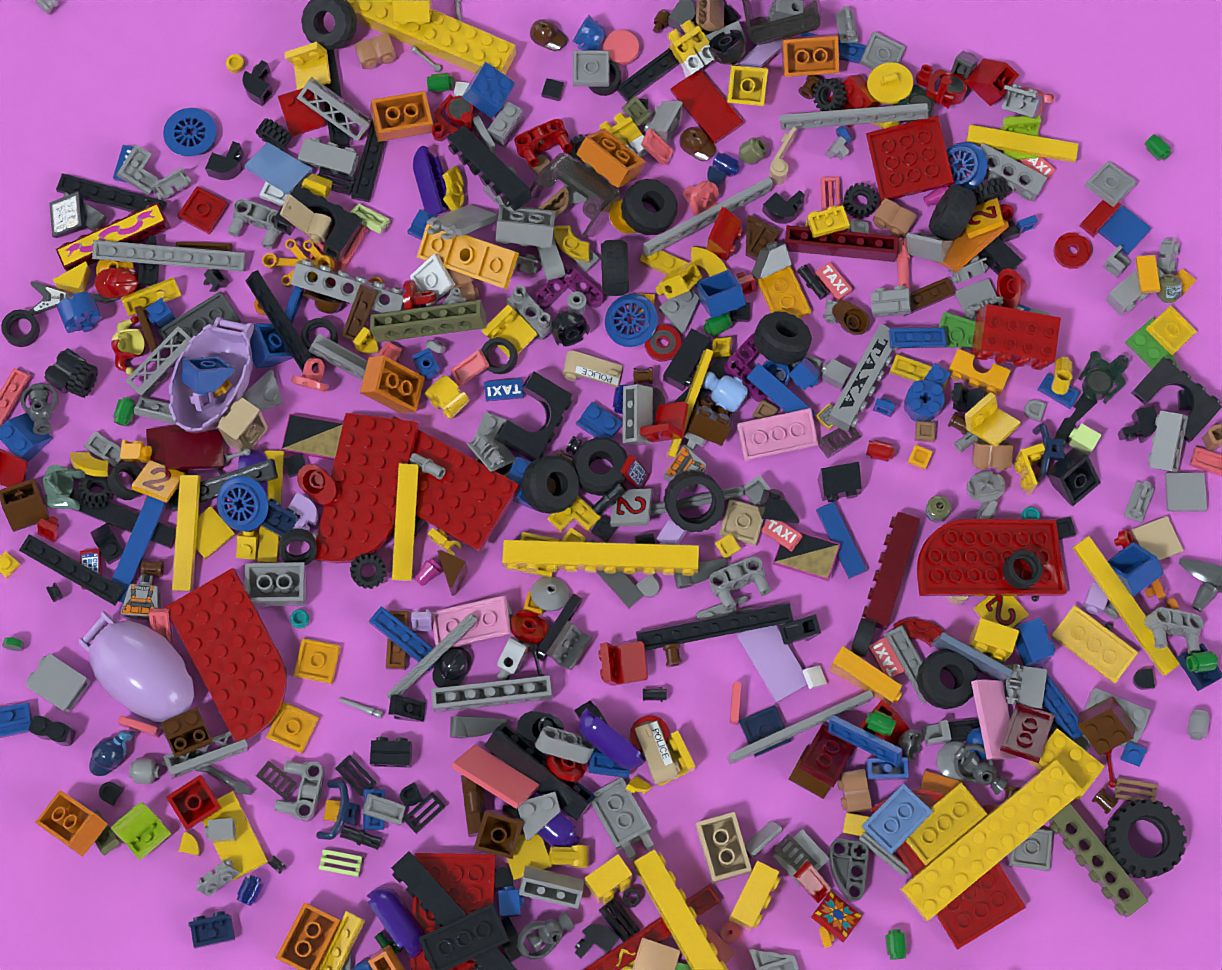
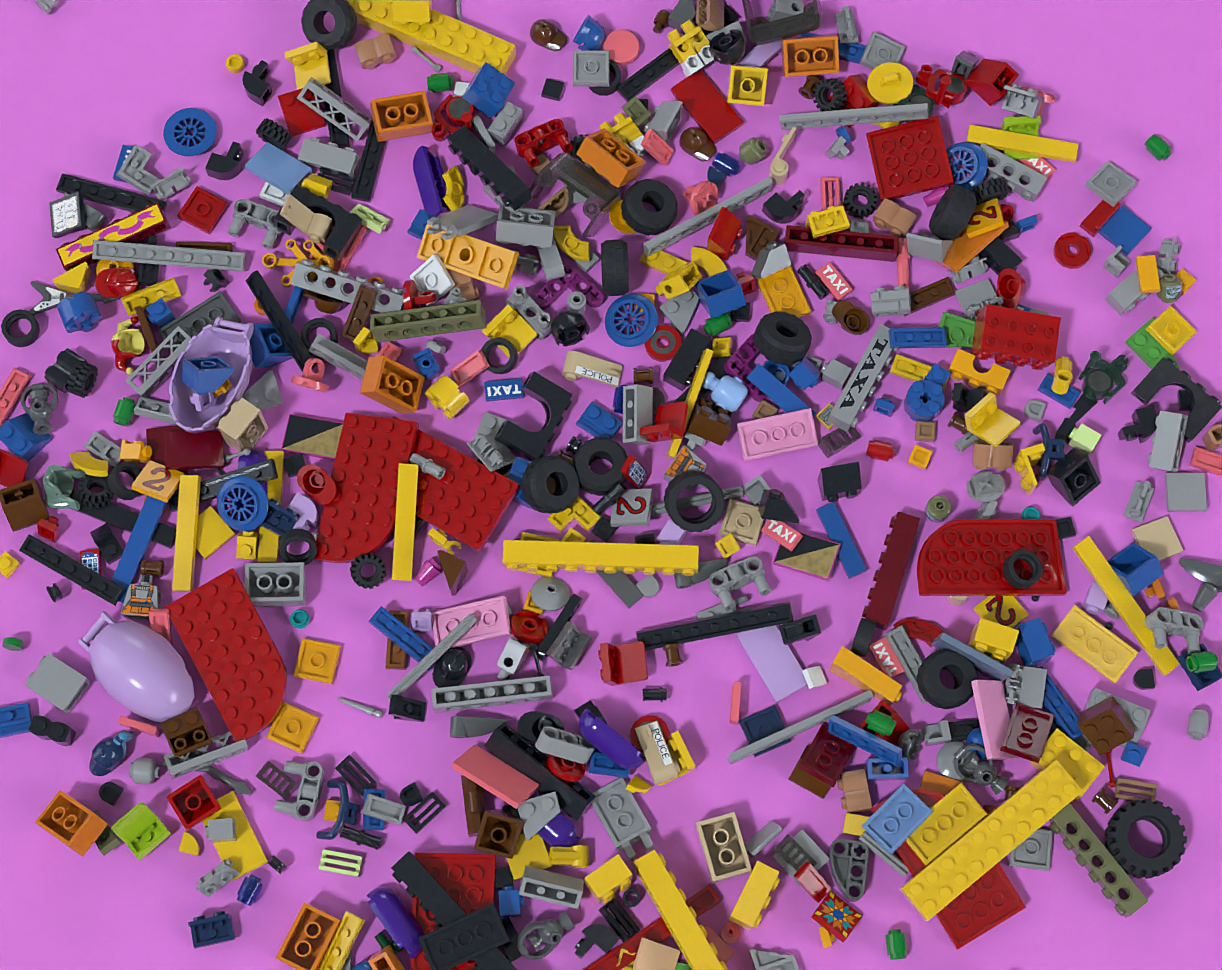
black brick [370,737,412,768] -> none
red tile [1114,529,1134,548] -> none

